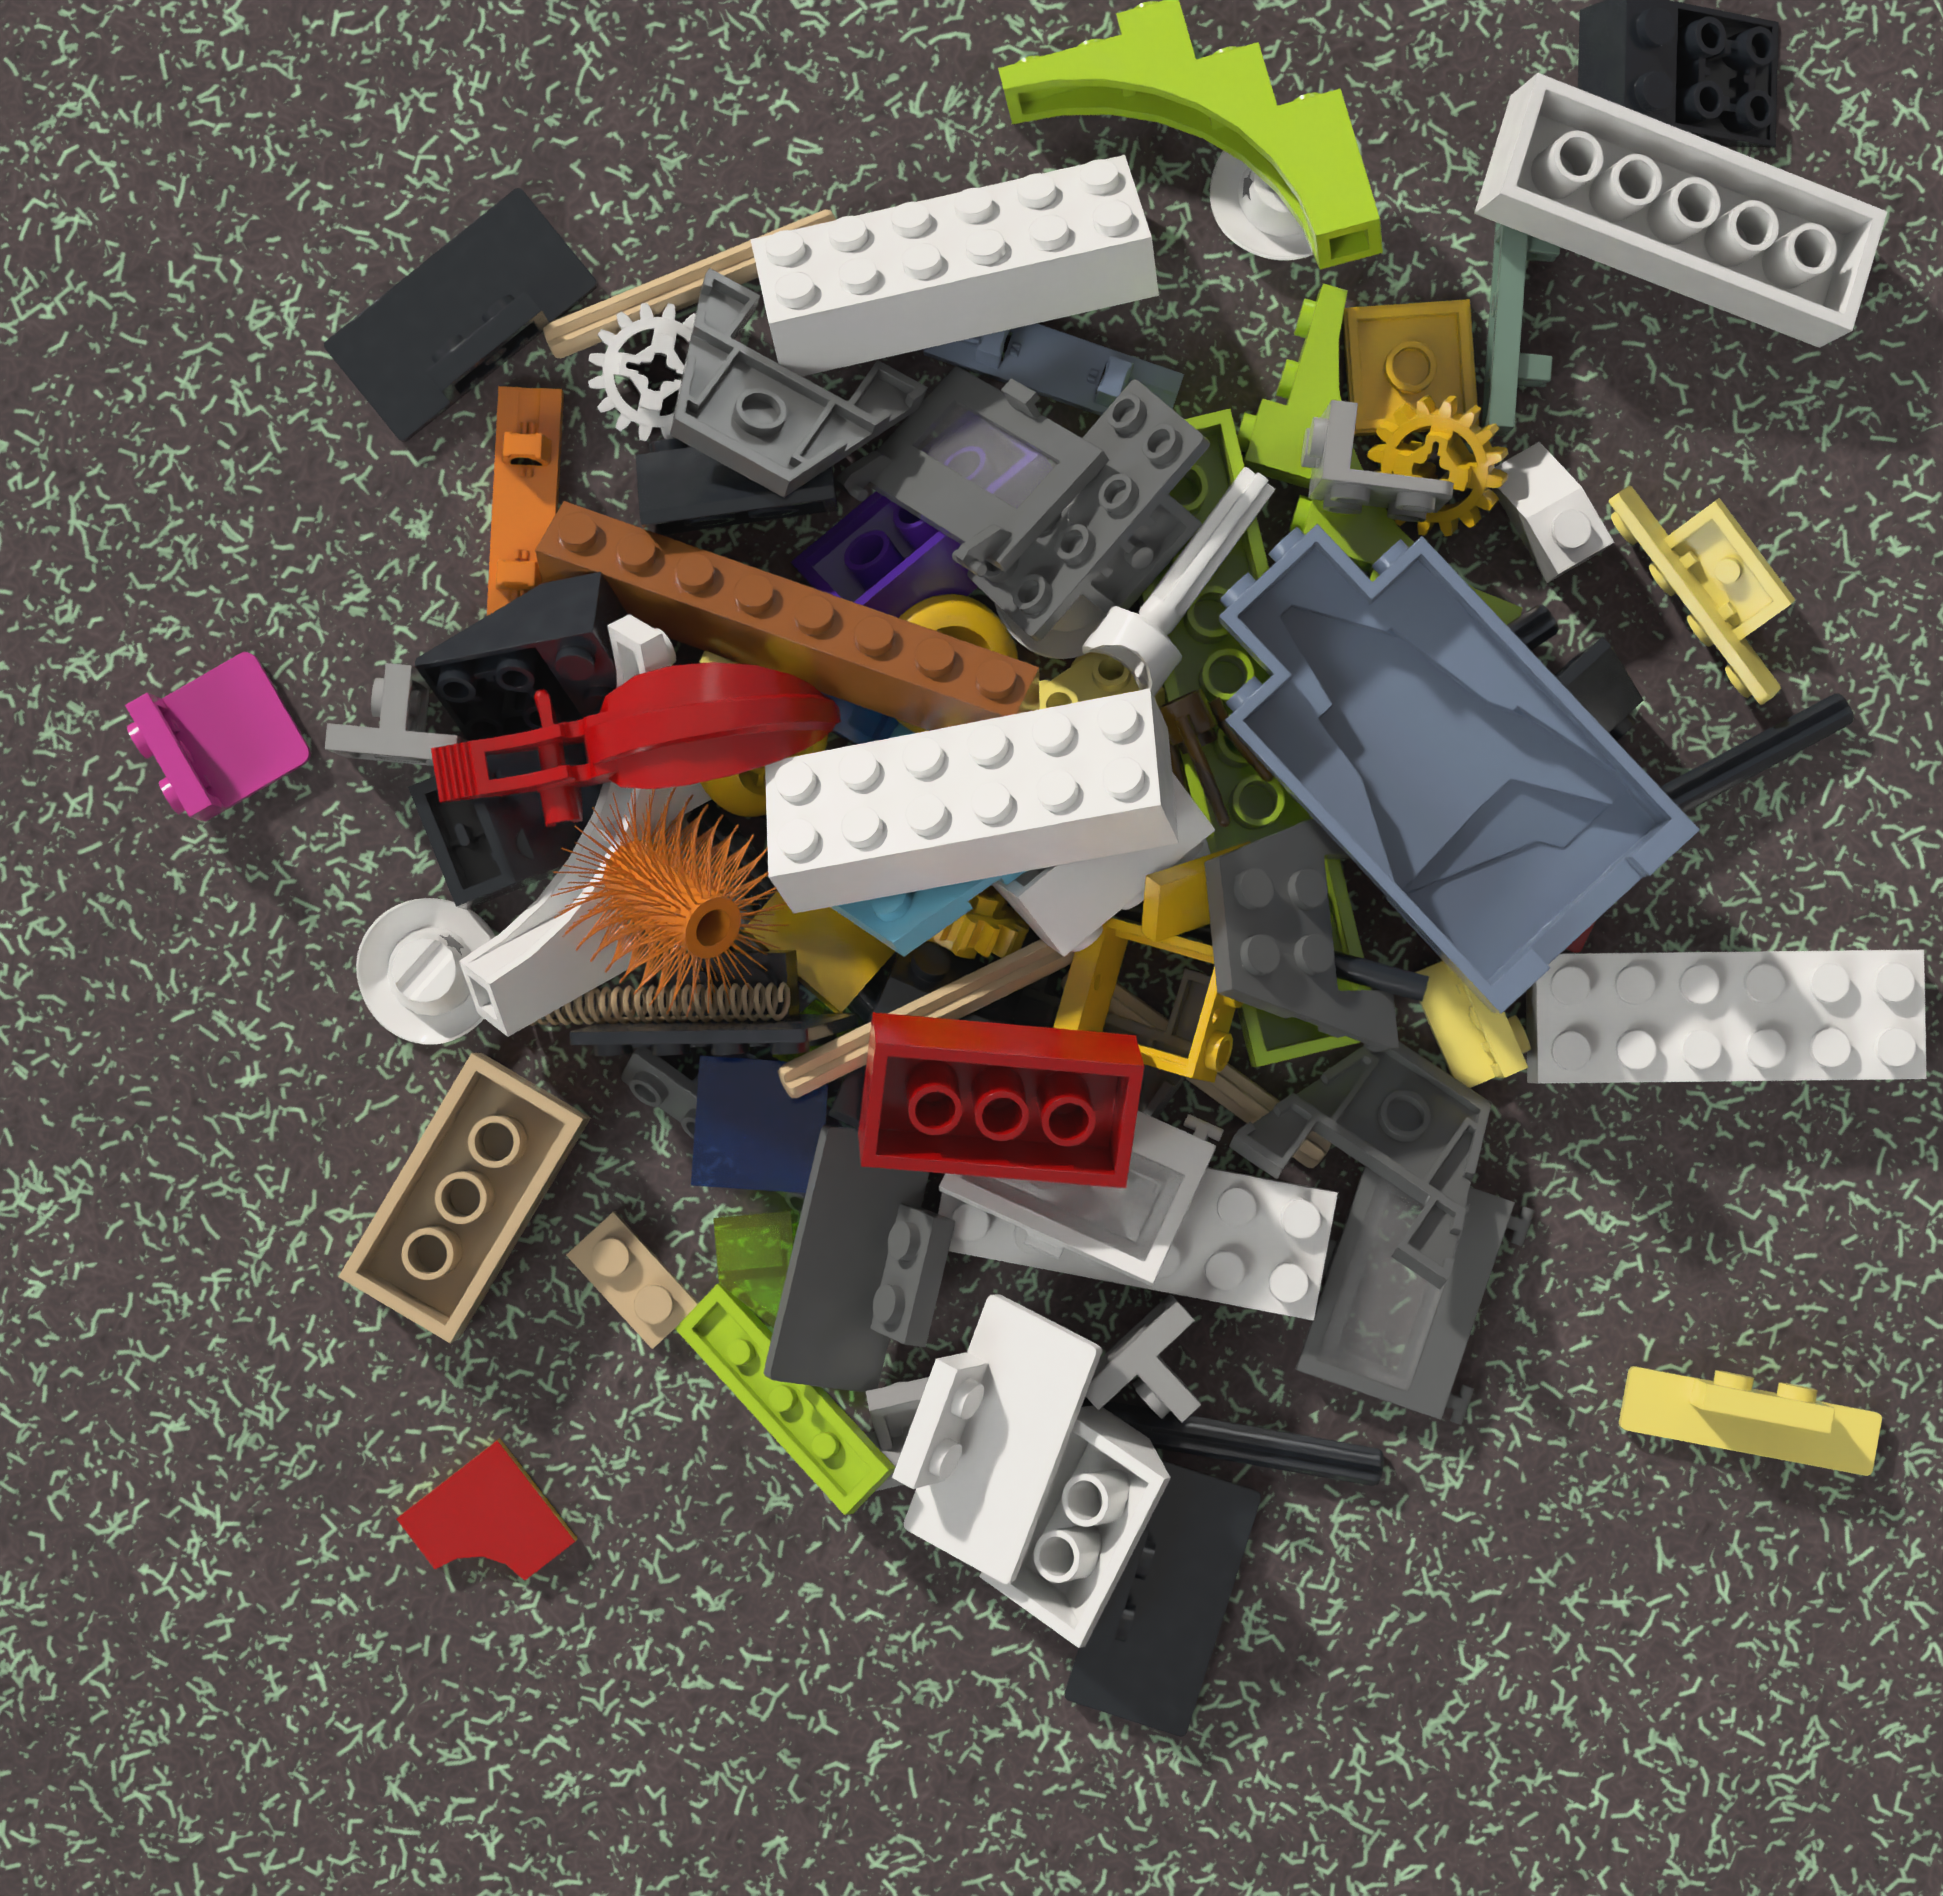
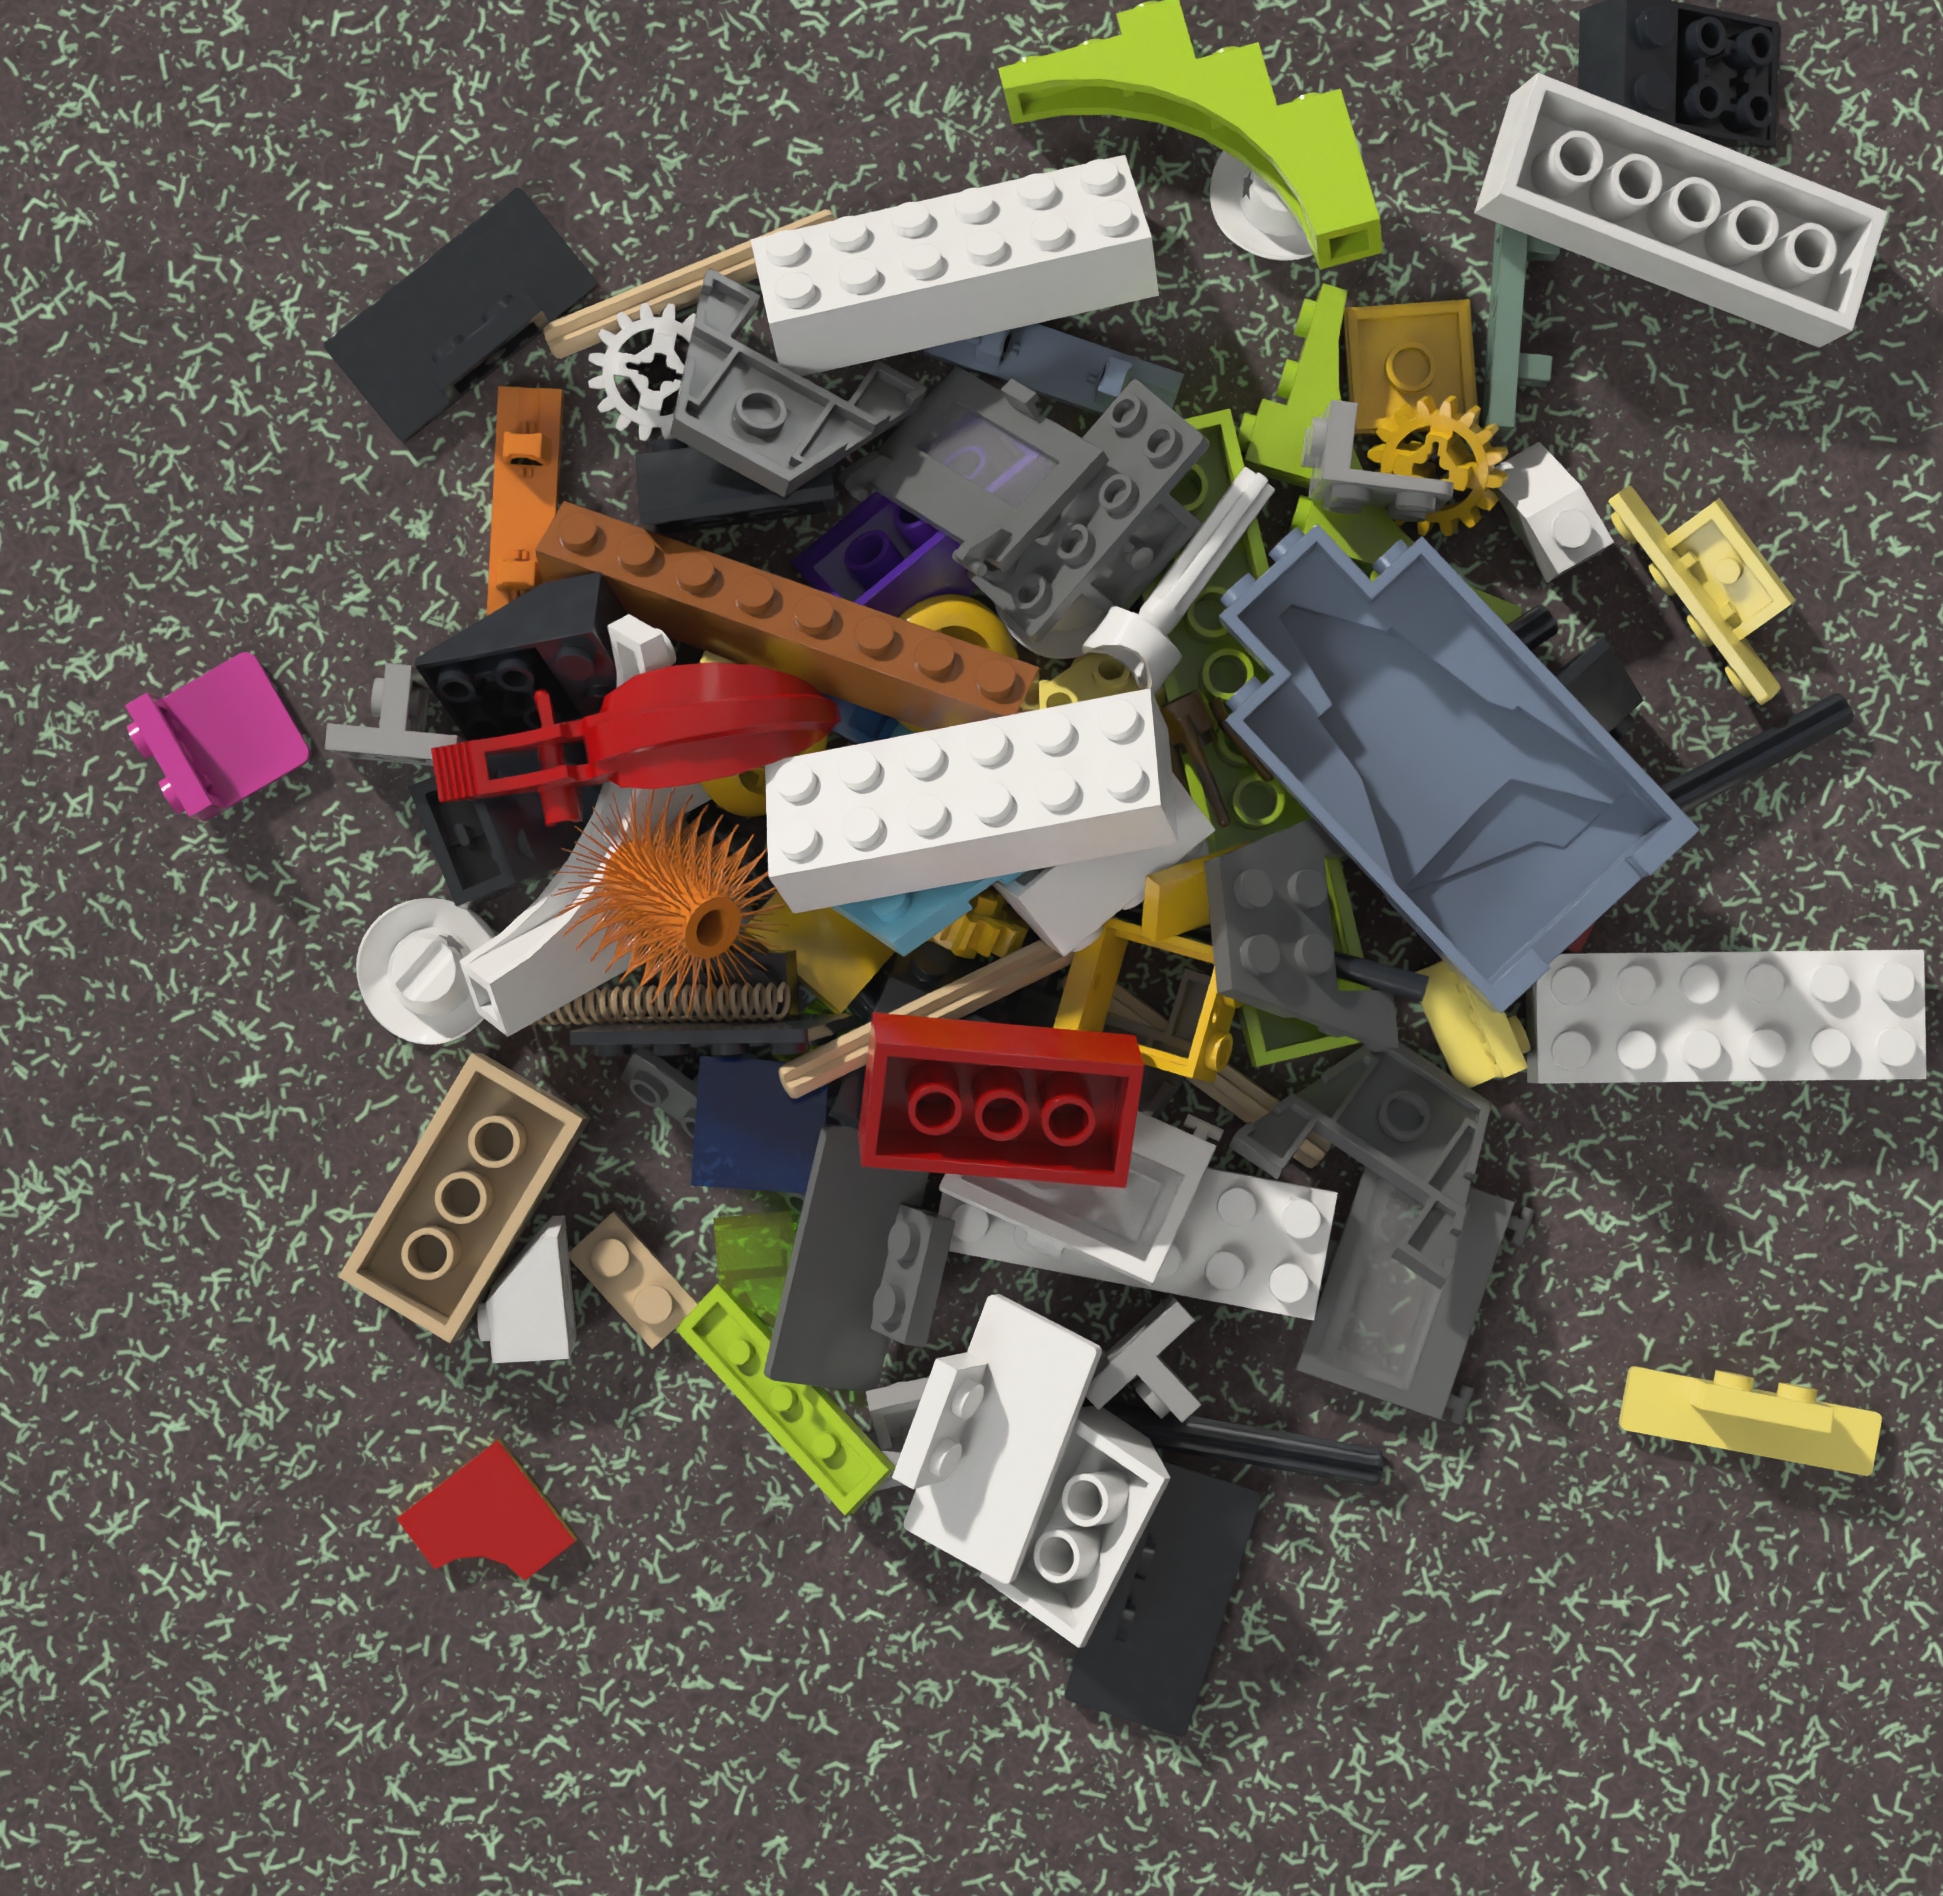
none -> white slope [477,1215,576,1363]

